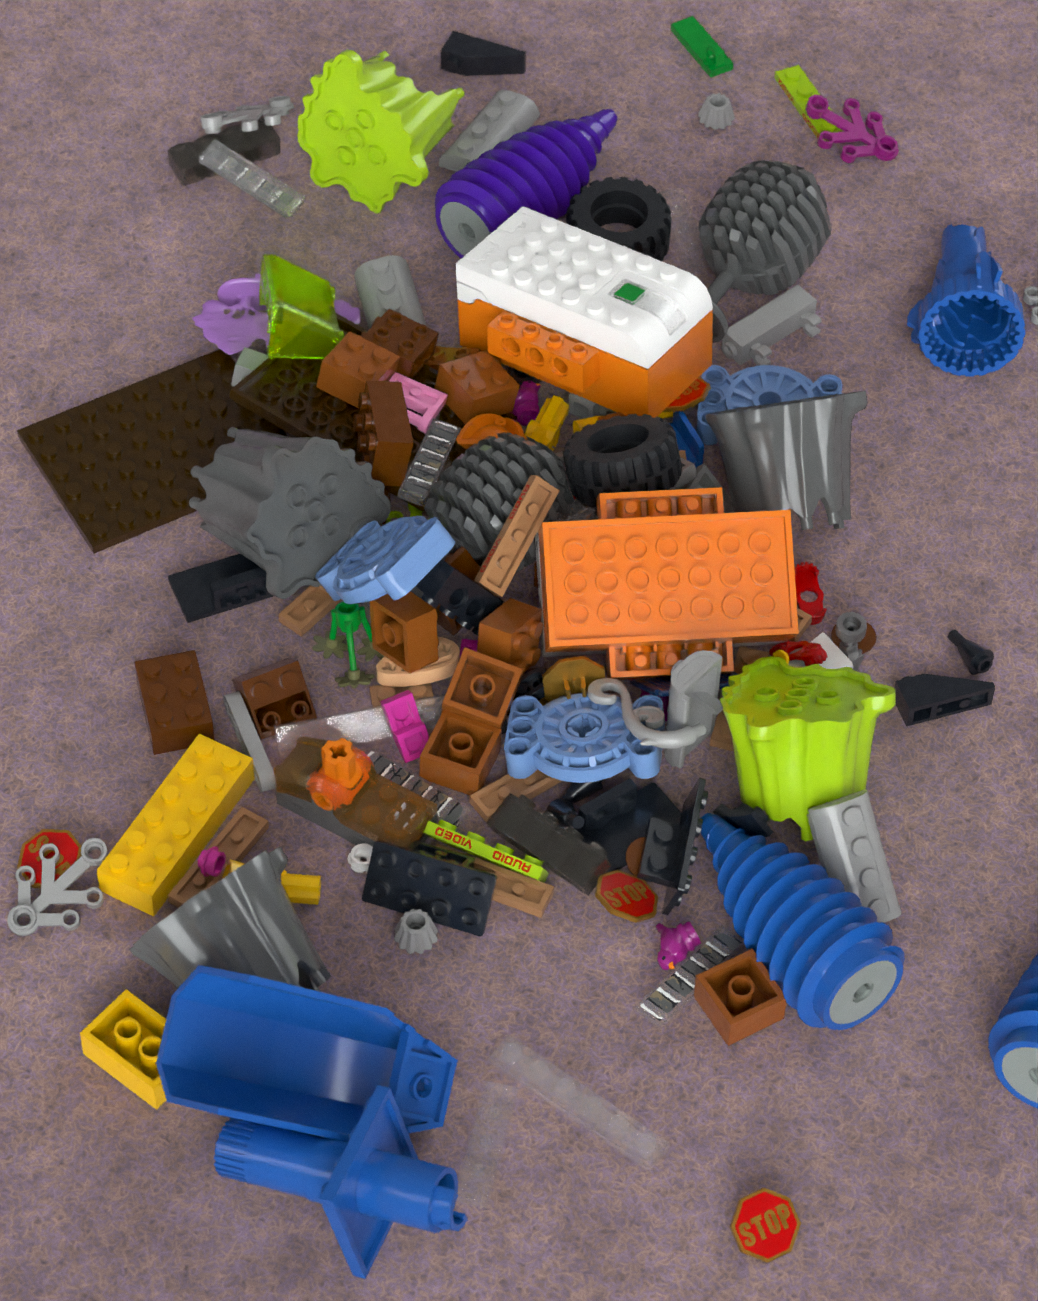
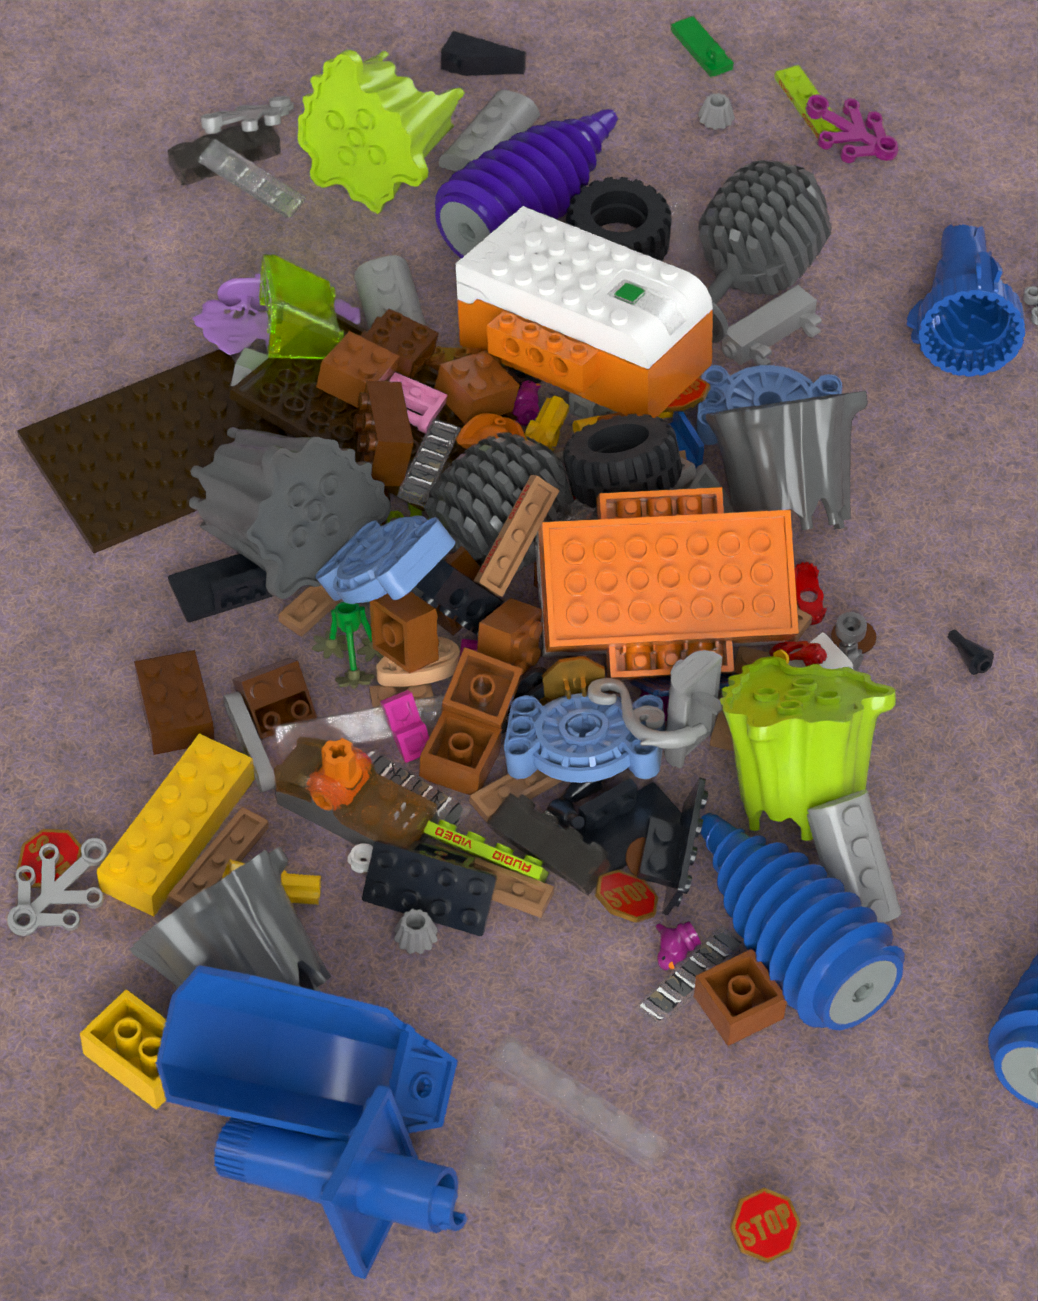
dark pink plate [198,846,226,877] -> none
black slope [713,803,774,838] -> none
black slope [894,674,995,727] -> none

